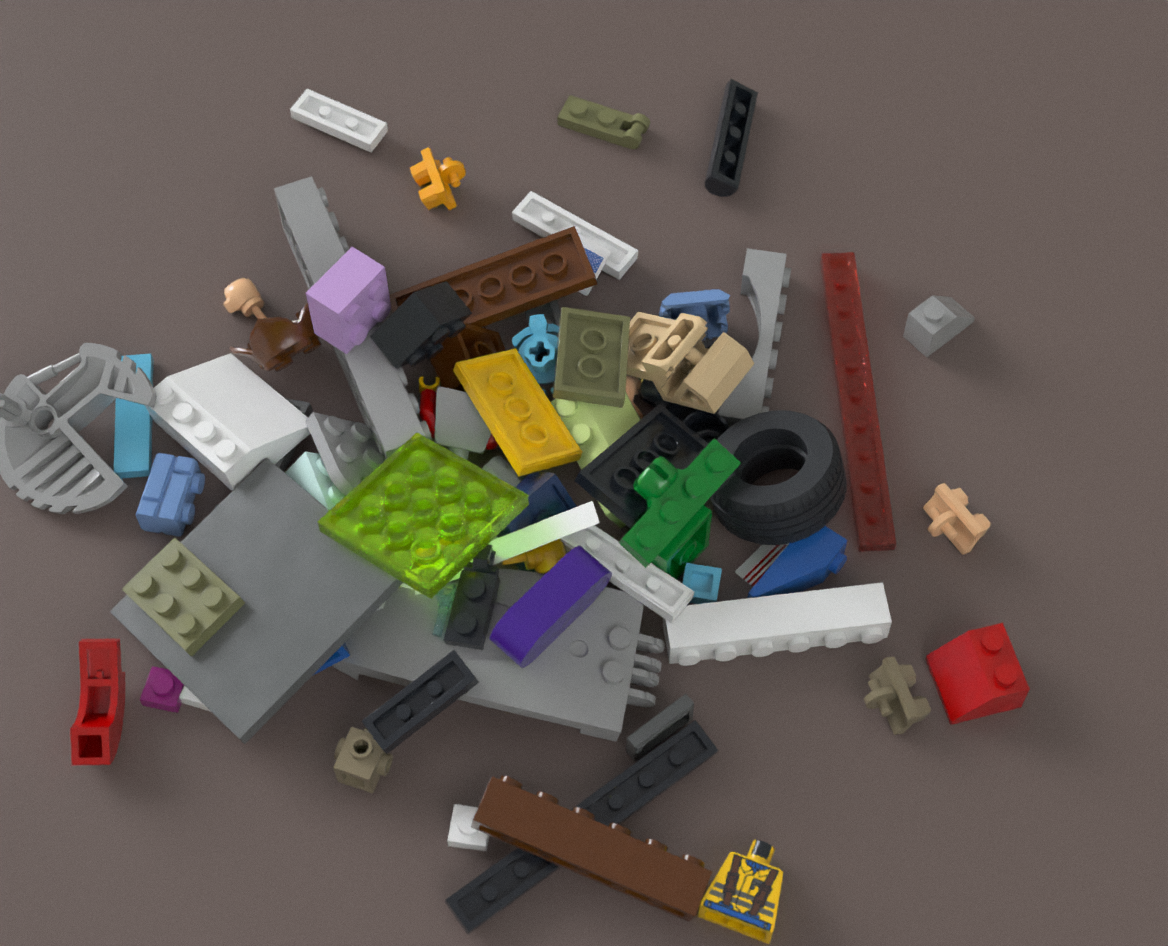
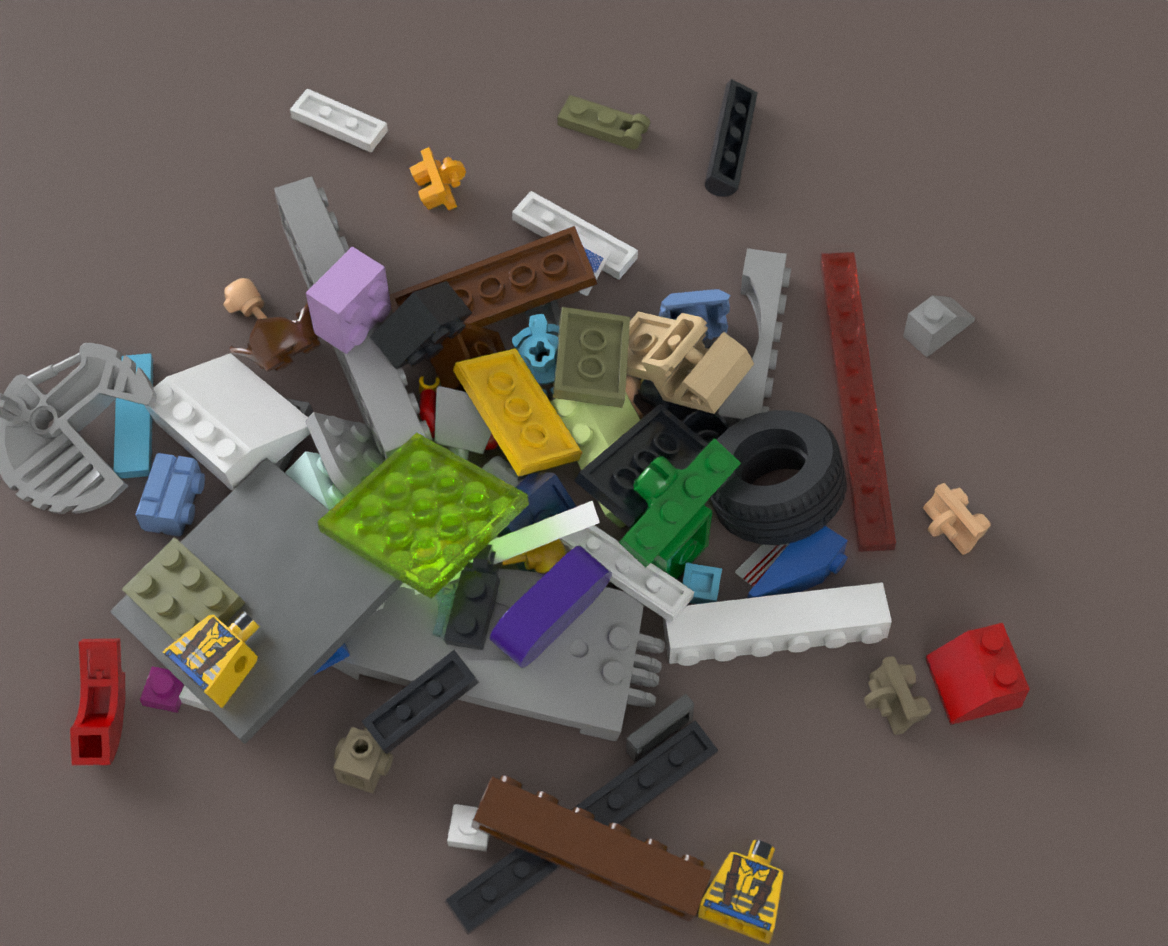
none -> torso [163,611,260,708]

